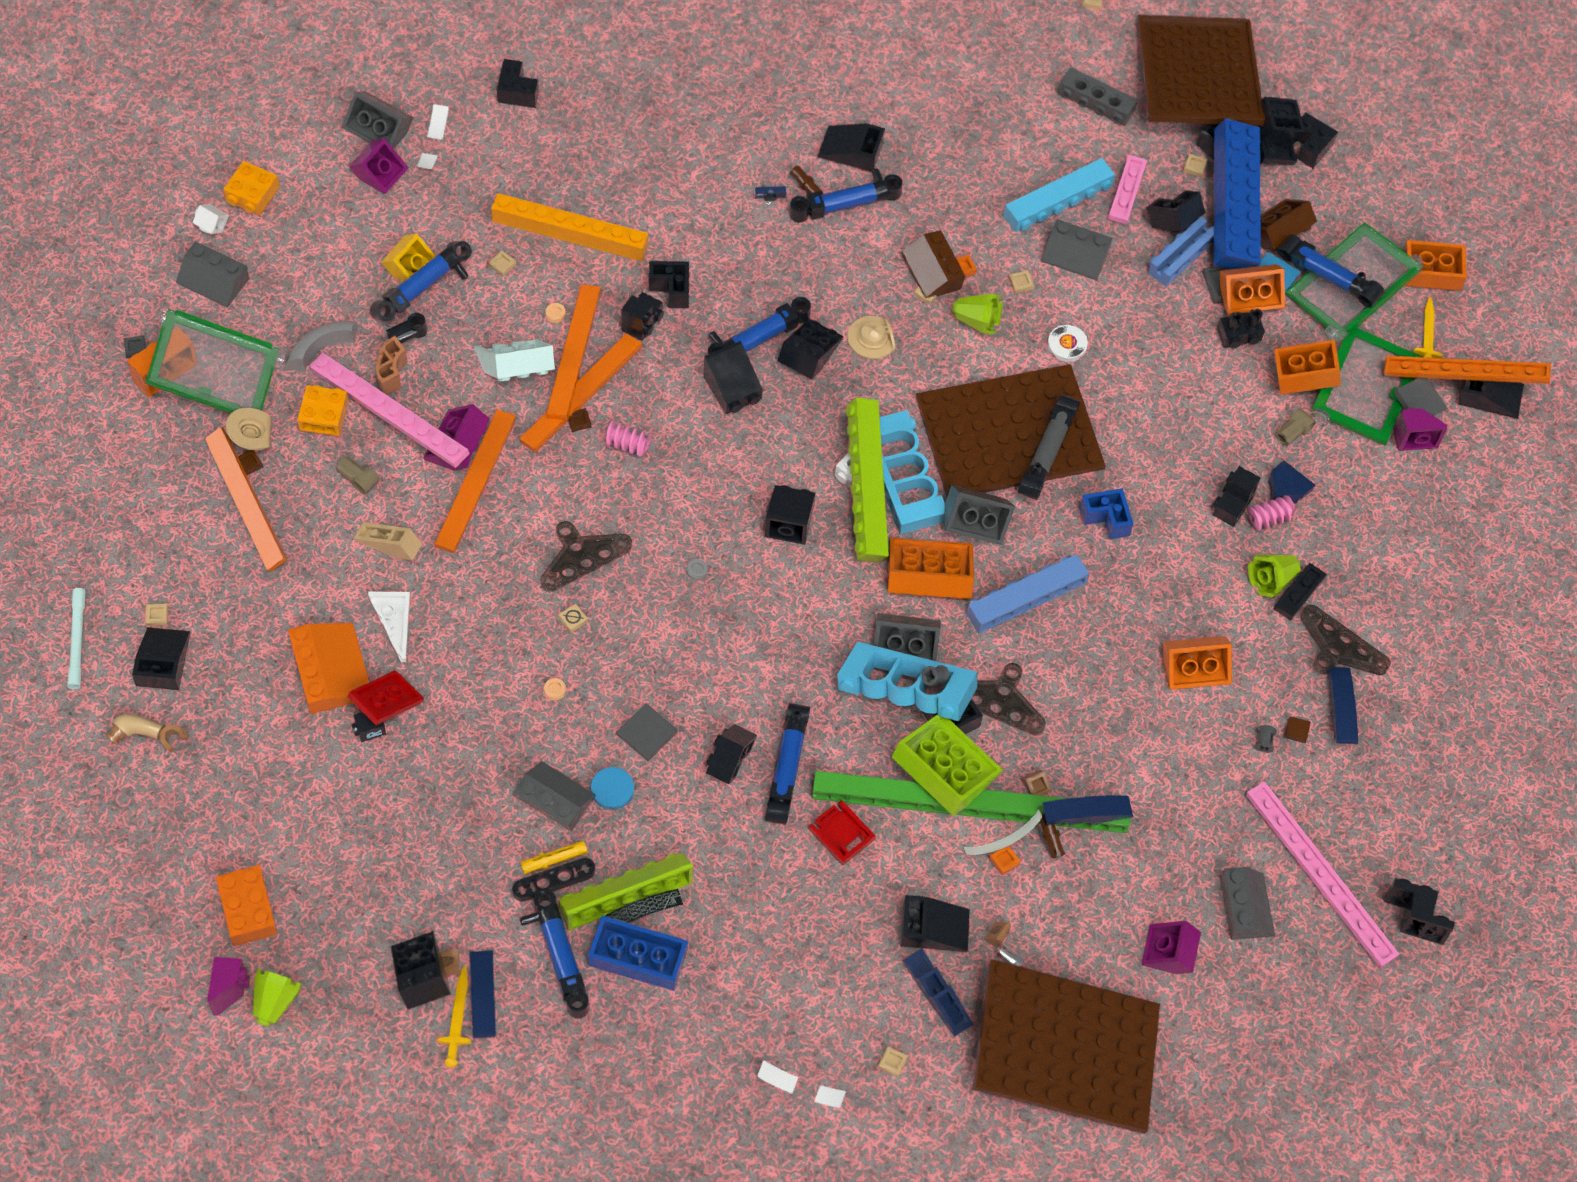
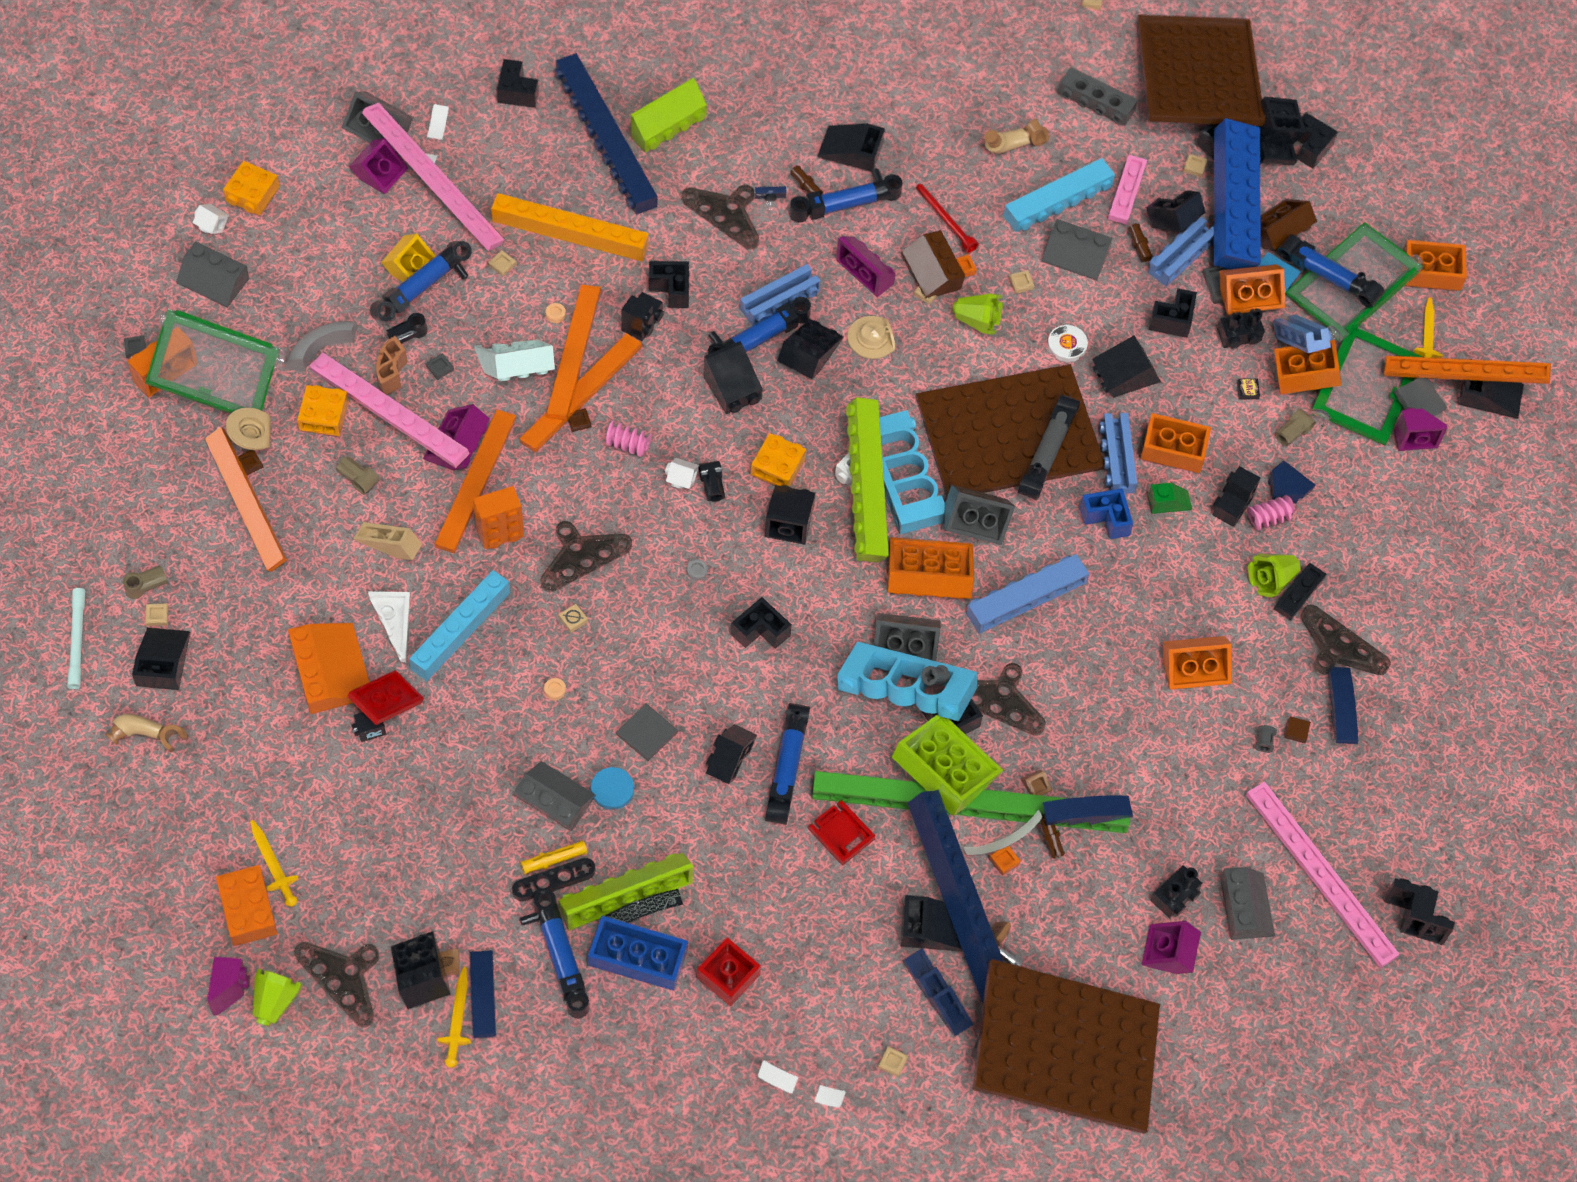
none -> dark tan piece [123,565,168,599]
none -> yellow sword [250,820,298,907]
none -> clear smoke beam [294,942,380,1028]
none -> bright pink plate [362,103,504,251]
none -> medium azure brick [409,570,510,681]
none -> dark grey tile [426,353,454,380]
none -> orange brick [473,486,524,549]
none -> dark blue brick [554,53,658,215]
none -> lime slope [631,78,707,152]
none -> white brick [665,458,699,489]
none -> clear smoke beam [681,185,759,250]
none -> red brick [697,937,761,1007]
none -> black piece [699,461,725,502]
none -> black brick [731,597,792,649]
none -> medium blue brick [740,264,820,326]
none -> light orange brick [751,433,806,487]
none -> magenta slope [836,236,896,297]
none -> dark blue brick [907,790,1004,1004]
none -> red piece [916,184,979,254]
none -> piece [985,118,1049,154]
none -> black slope [1092,335,1161,398]
none -> medium blue brick [1099,413,1137,494]
none -> reddish brown pin [1128,223,1153,262]
none -> orange brick [1140,413,1211,473]
none -> black brick [1148,288,1197,338]
none -> green slope [1148,483,1192,514]
none -> black brick [1150,865,1202,919]
none -> tile [1237,379,1260,400]
none -> medium blue brick [1273,314,1332,353]

